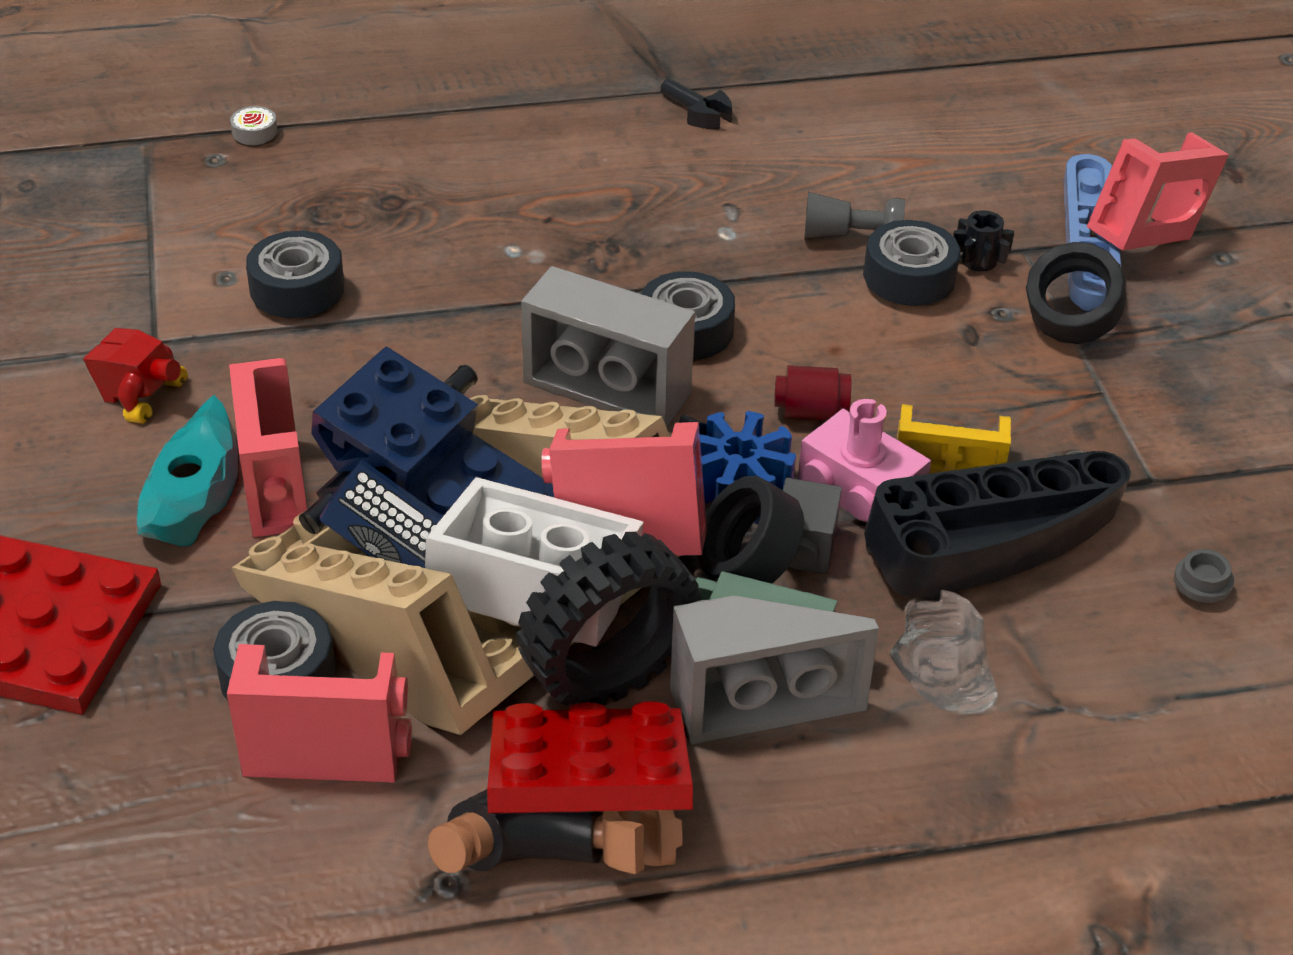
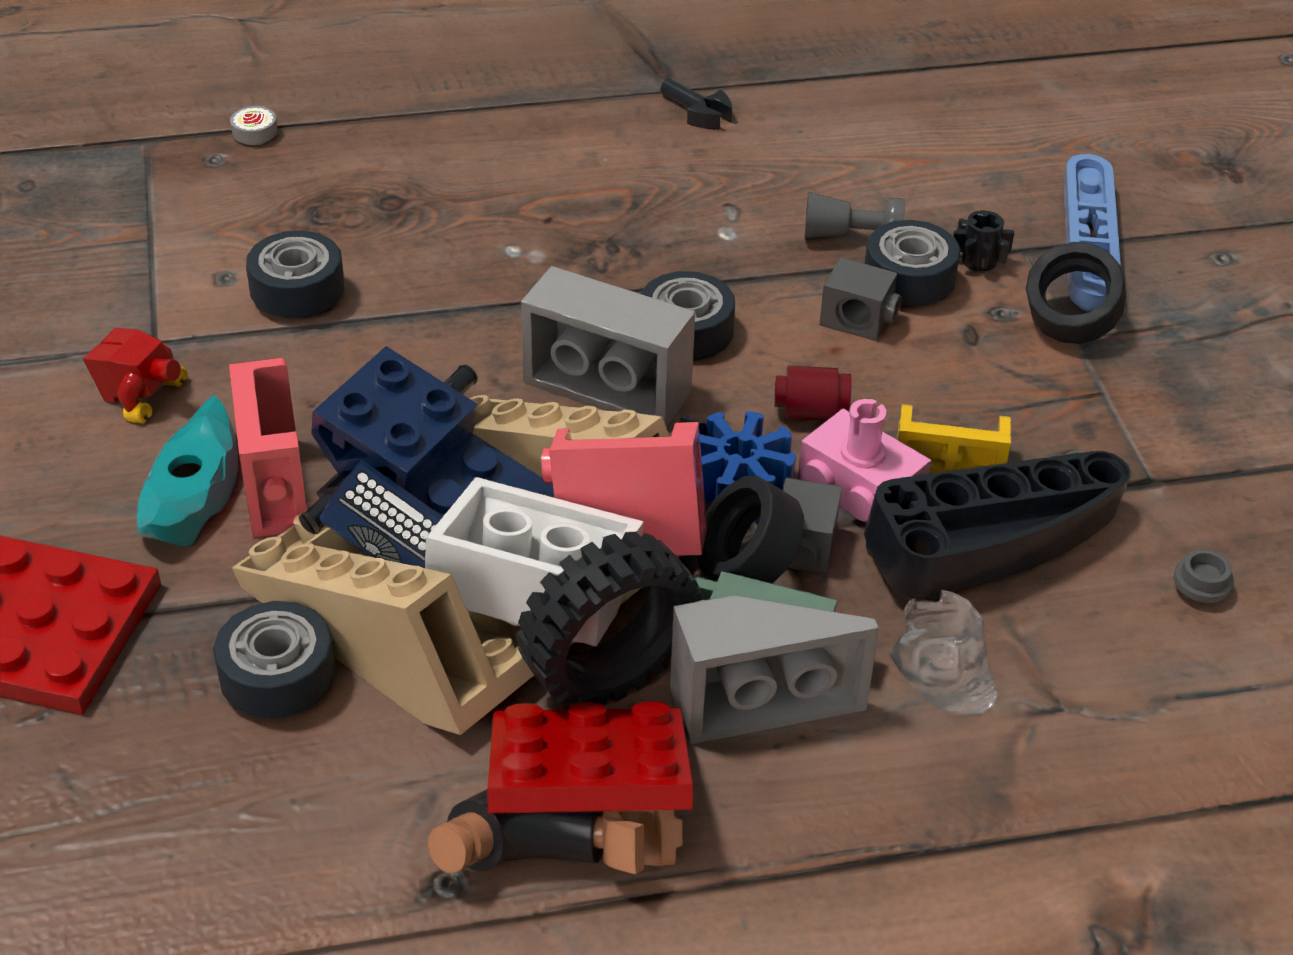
coral panel [227,644,412,783] -> none
coral panel [1087,132,1229,251] -> none
none -> dark grey brick [819,257,902,341]

